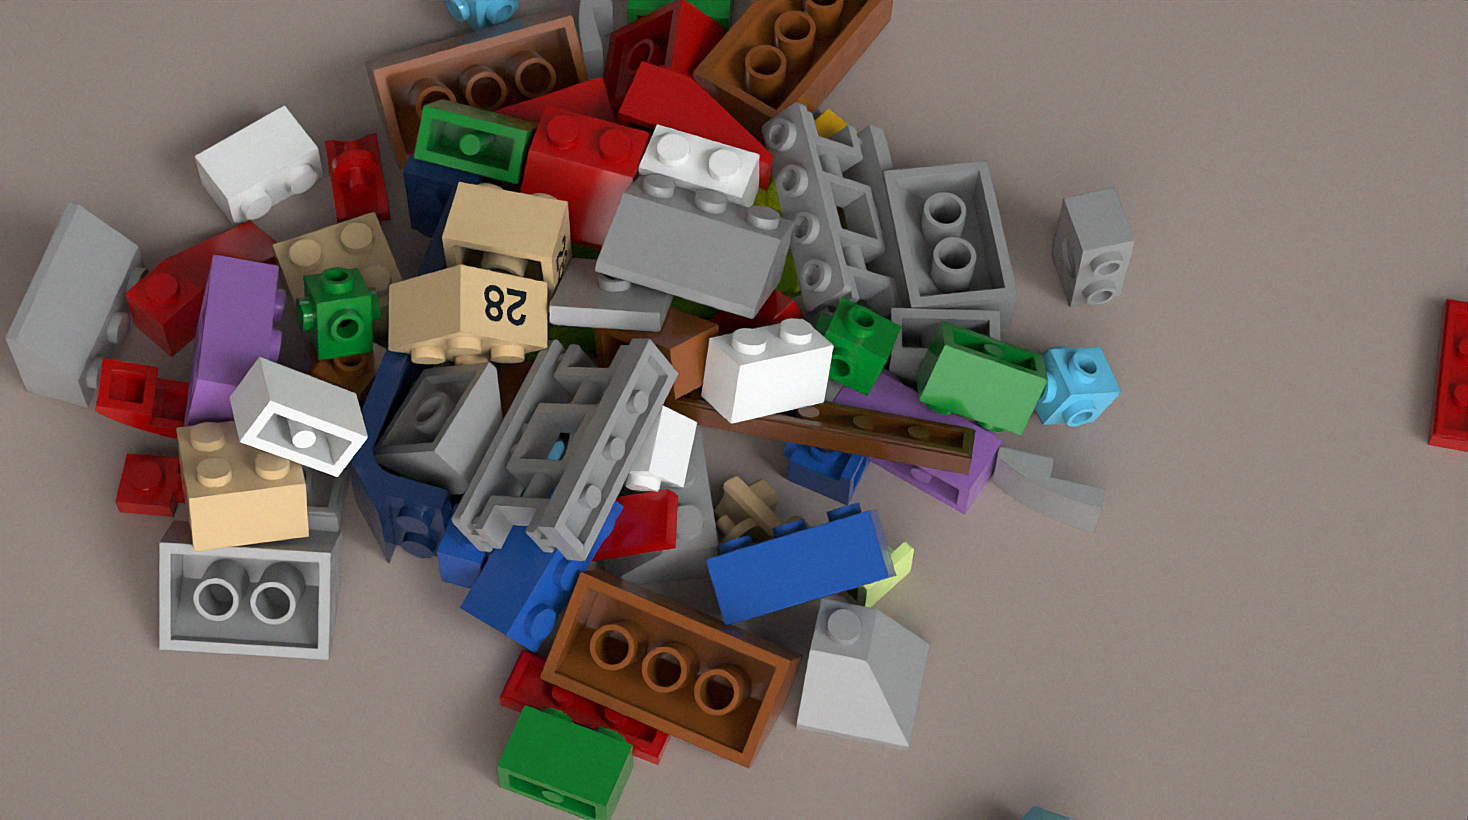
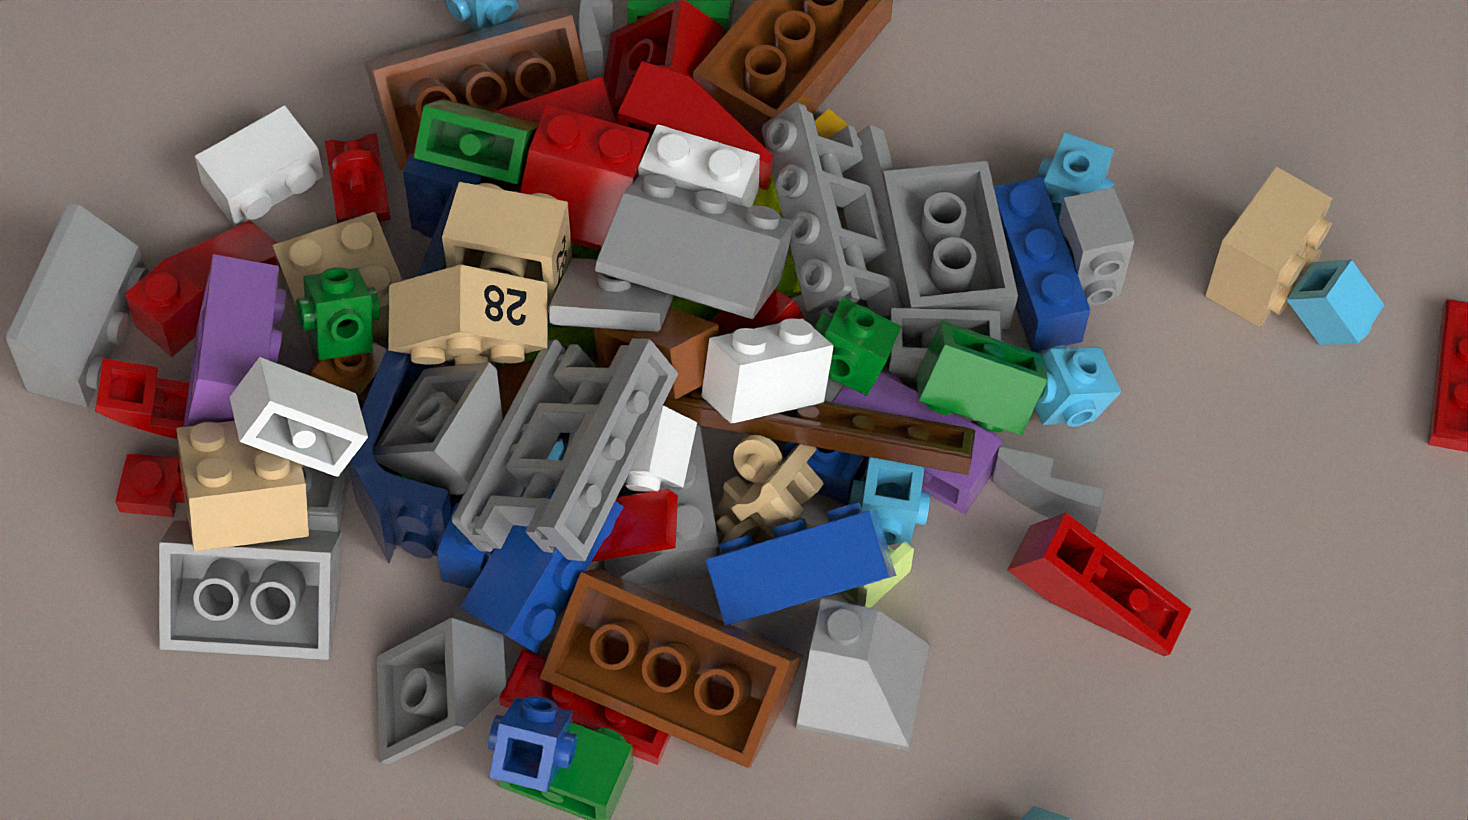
none -> light grey slope [376,618,506,765]
none -> blue brick [487,696,578,792]
none -> tan hips [731,435,824,533]
none -> medium azure brick [849,457,931,545]
none -> blue brick [994,177,1090,352]
none -> red slope [1007,512,1191,656]
none -> medium azure brick [1036,132,1114,220]
none -> tan brick [1205,166,1332,328]
none -> medium azure brick [1286,259,1385,345]

